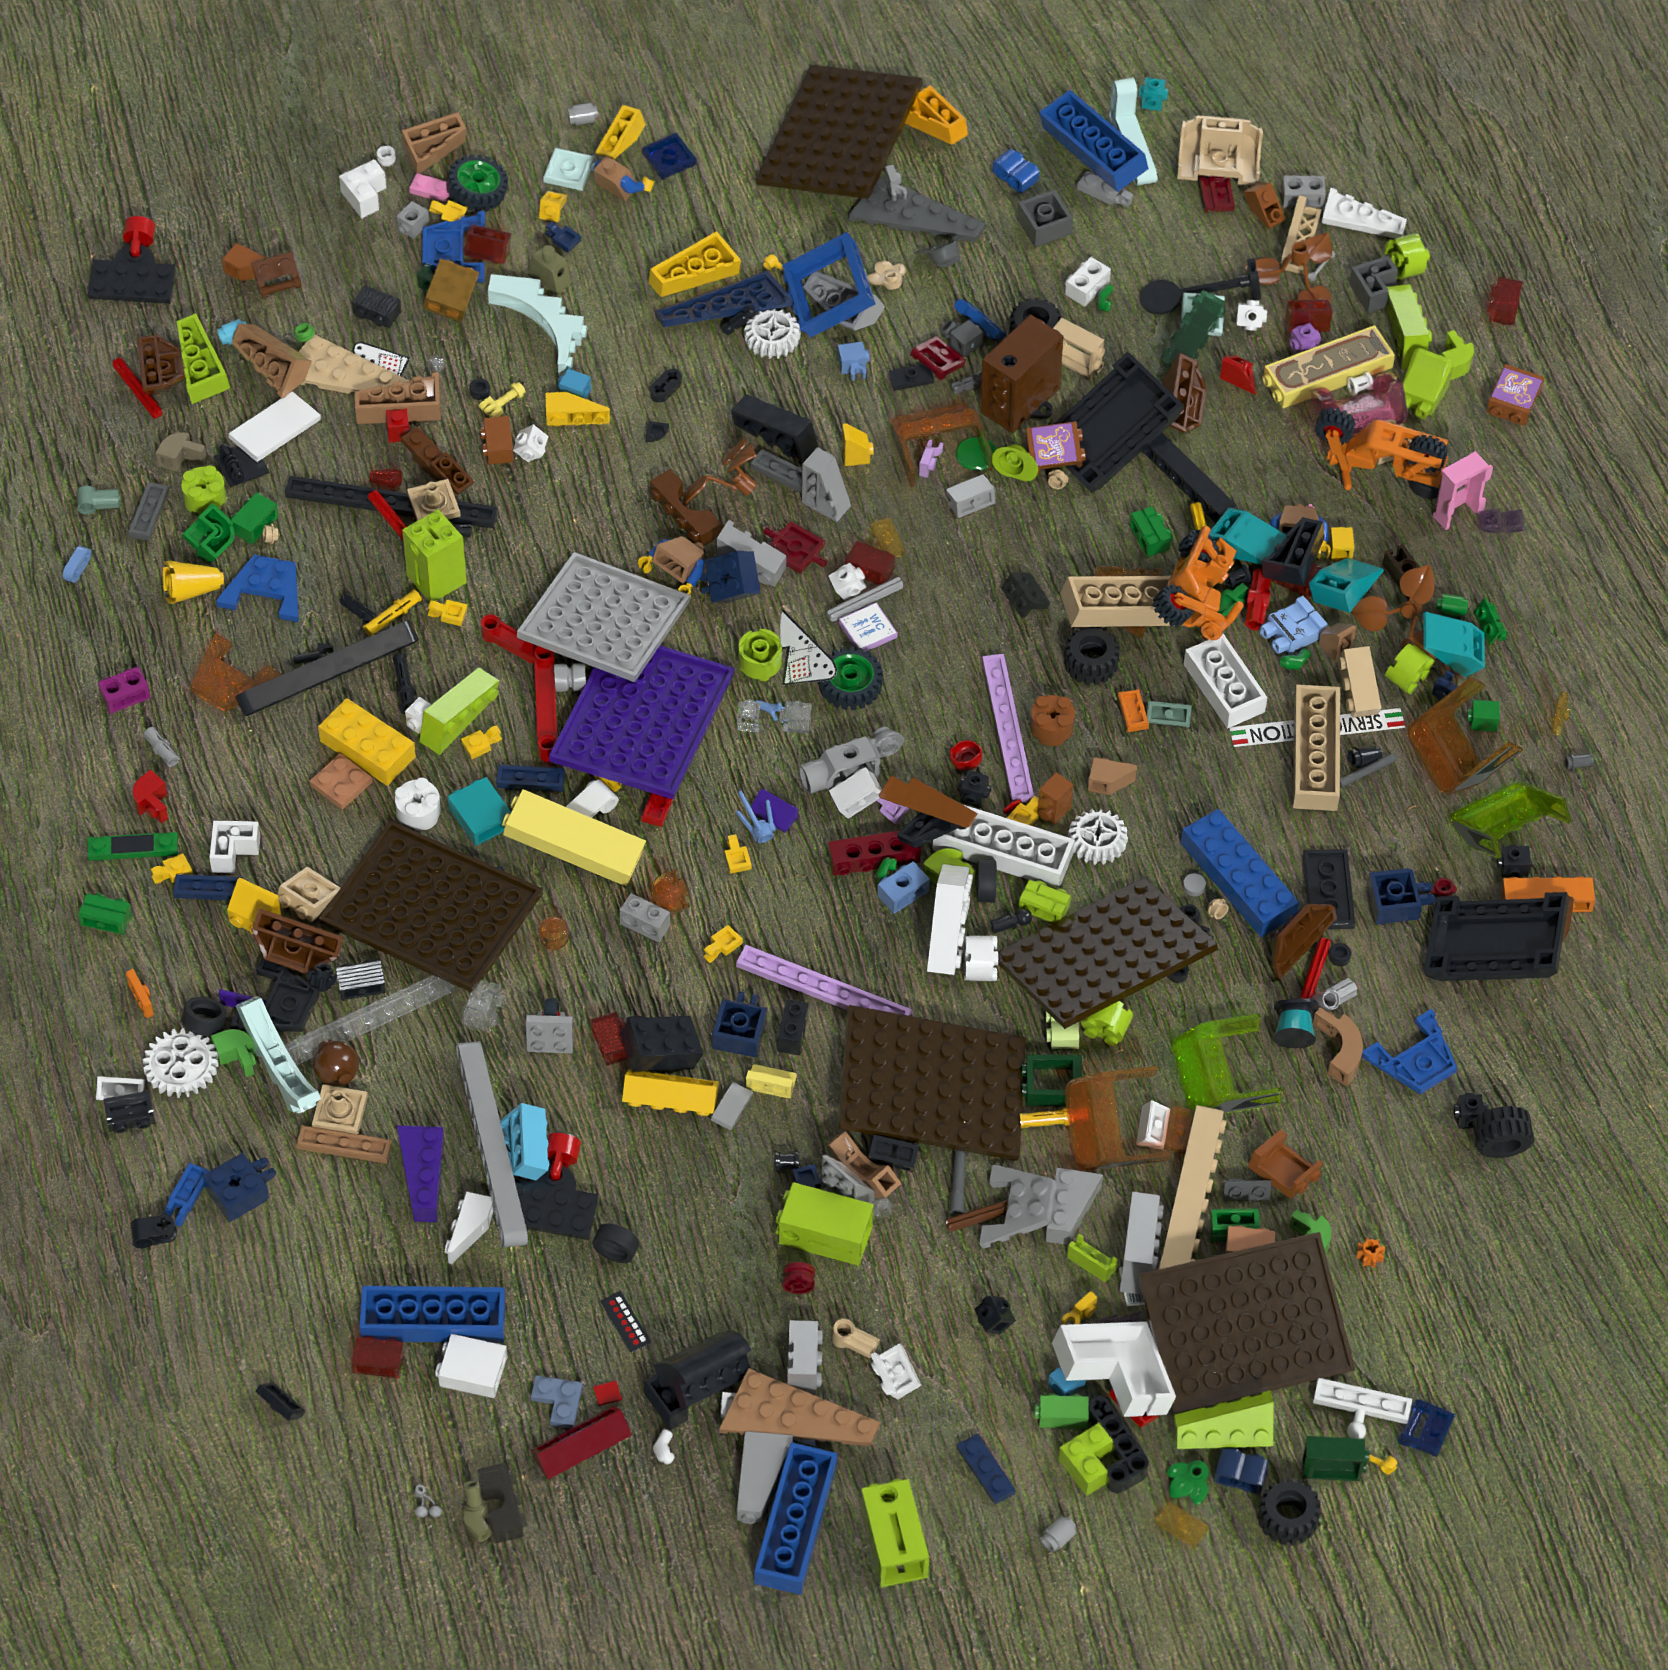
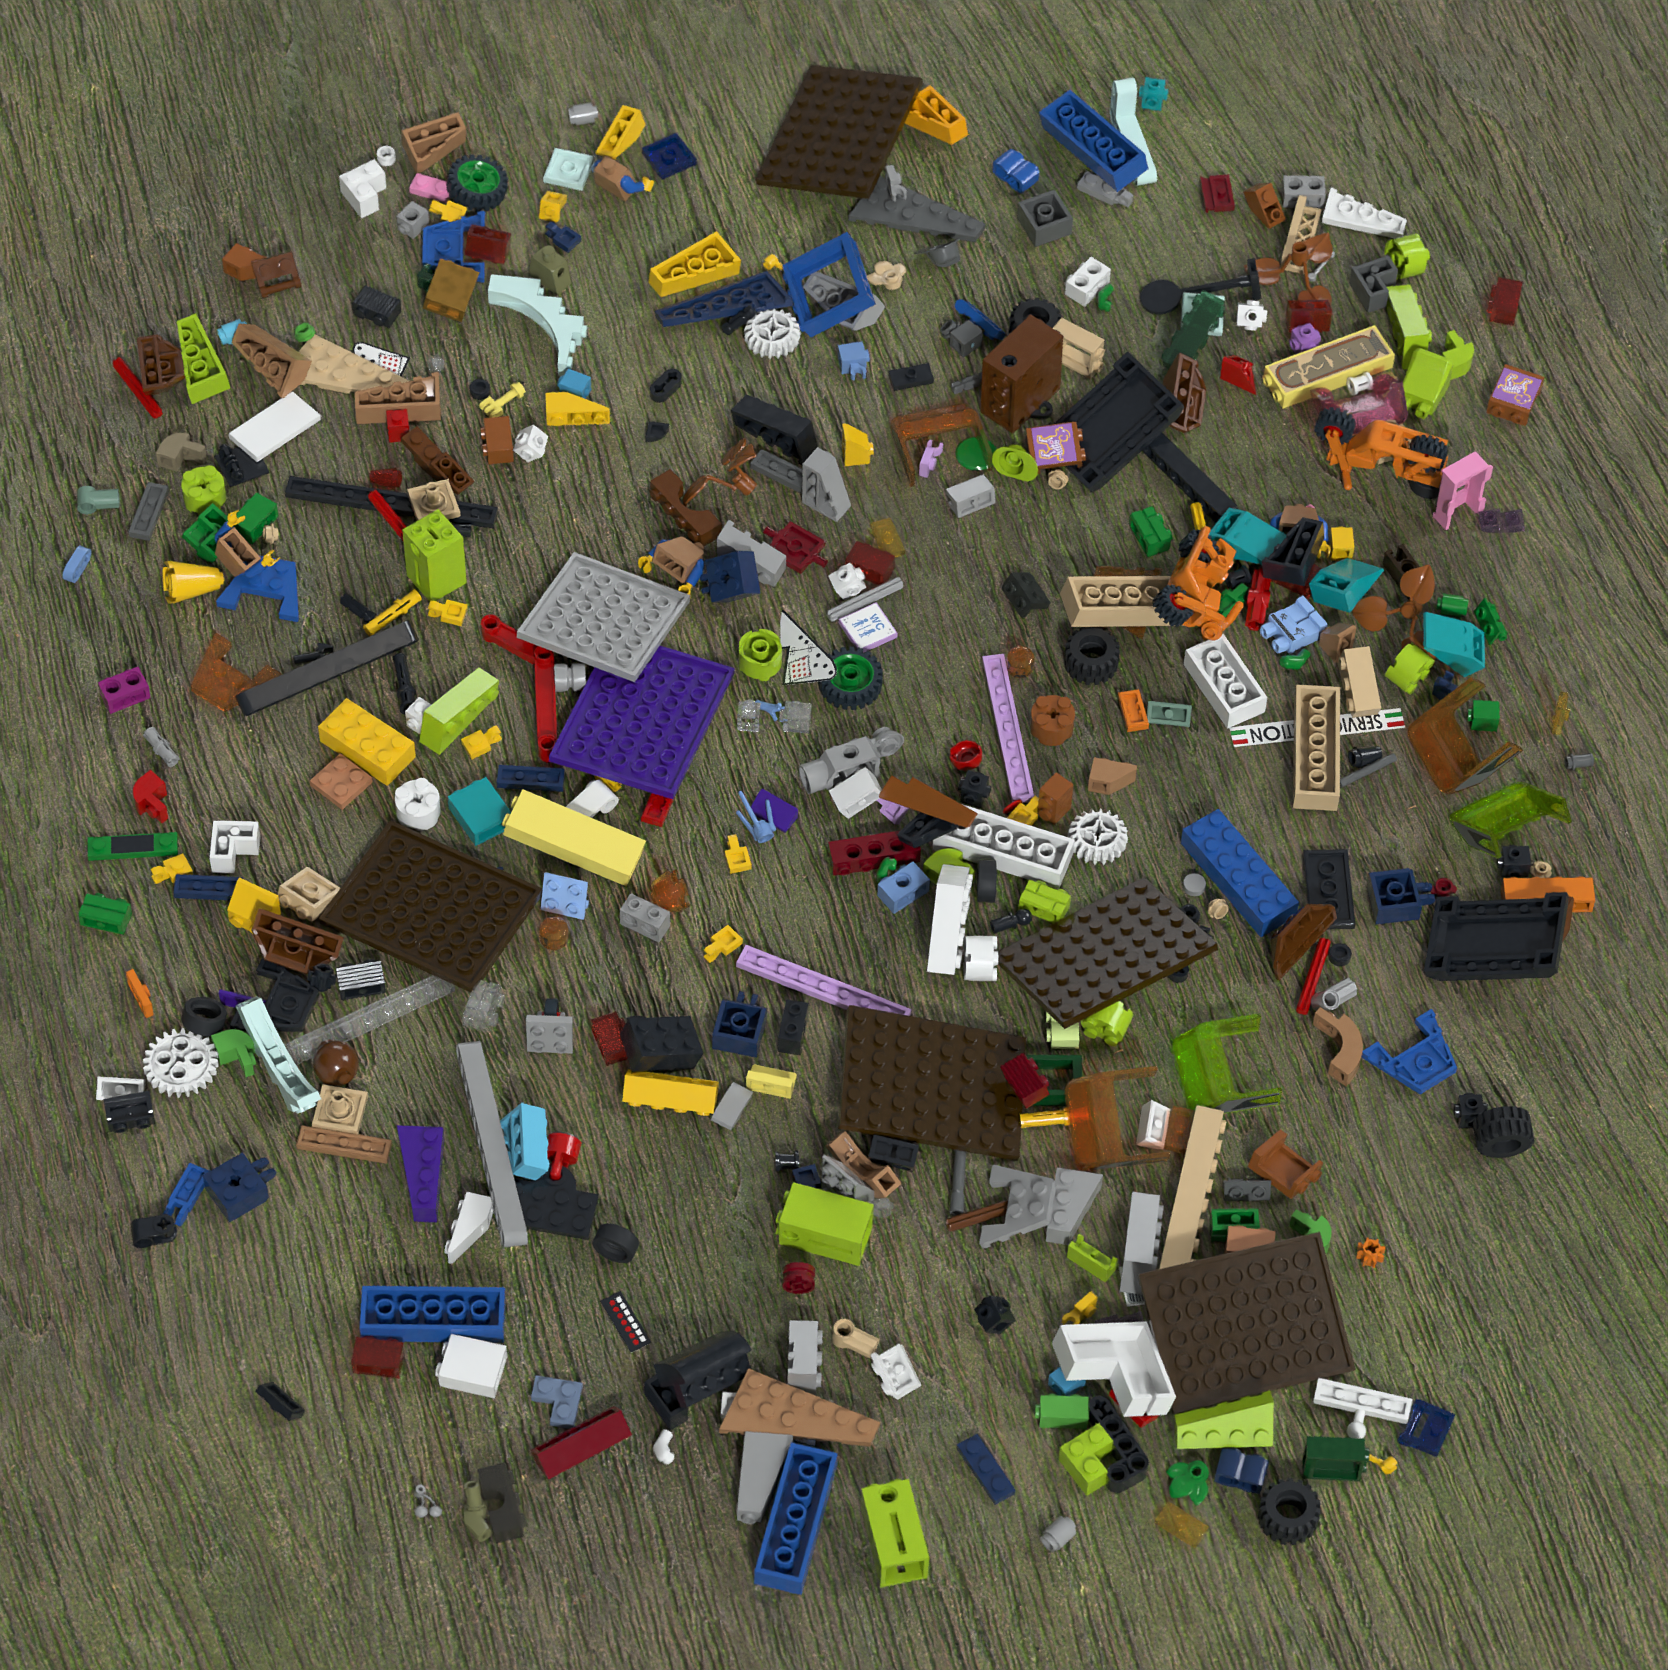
black plate [88,215,176,304] -> none
red piece [593,1381,622,1406] -> none
dark red plate [910,336,966,381] -> none
tan piece [1177,116,1263,186] -> none
black hat [1273,998,1319,1048] -> none
none -> medium nougat torso [215,510,280,578]
none -> light blue hinge [541,872,589,920]
none -> dark red brick [1000,1053,1050,1109]
none -> clear orange head [1006,646,1035,678]
none -> tan plate [1530,861,1552,878]

